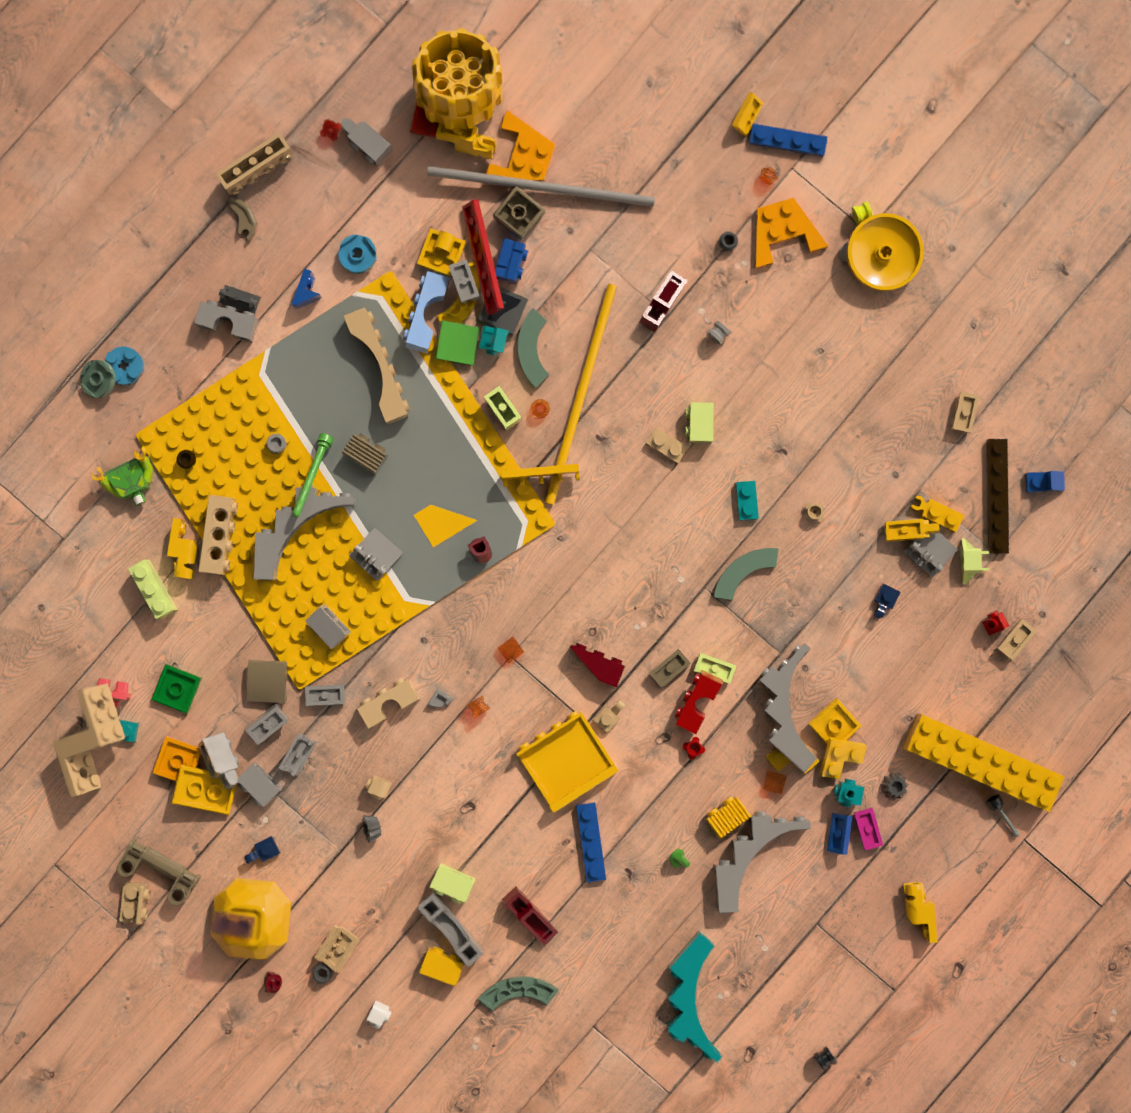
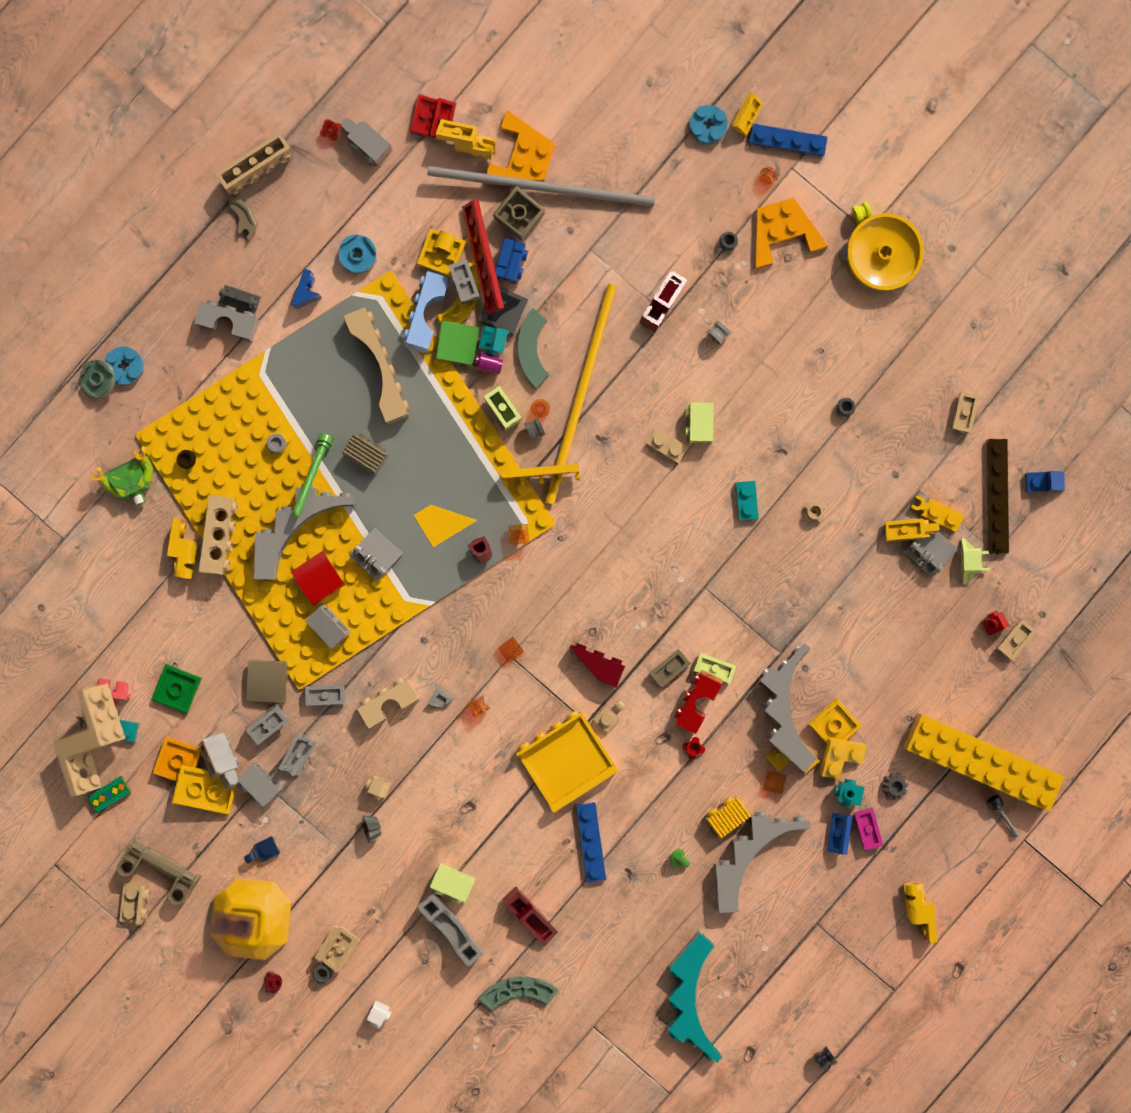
yellowish green brick [128,559,178,619] -> none
yellow wheel [412,28,503,130] -> none
yellow brick [419,946,464,986] -> none
sand green tile [714,548,779,600] -> none
dark blue plate [873,583,900,619] -> none
none -> green tile [87,776,131,813]
none -> red slope [291,551,345,606]
none -> magenta brick [474,353,503,375]
none -> clear orange plate [509,524,529,545]
none -> dark grey wheel [524,417,545,441]
none -> dark azure plate [689,105,728,144]
none -> dark grey plate [836,398,856,417]

